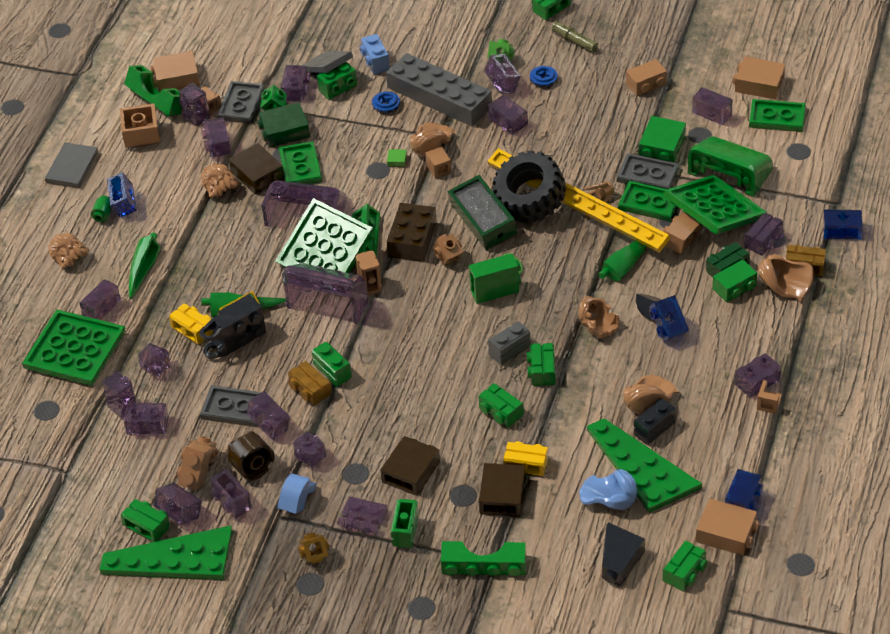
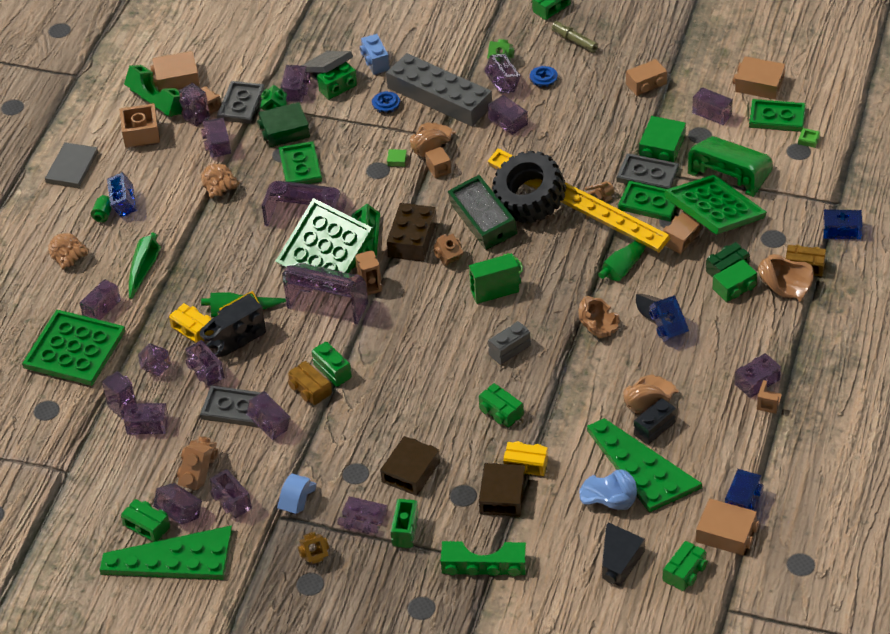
dark brown brick [228,431,275,480] -> none
dark brown brick [229,143,285,195] -> none
clear purple brick [293,431,326,468] -> none
green brick [527,343,556,386] -> none
clear purple brick [744,212,784,255] -> none
none -> clear purple brick [185,340,225,387]
none -> bright green tile [798,128,820,148]

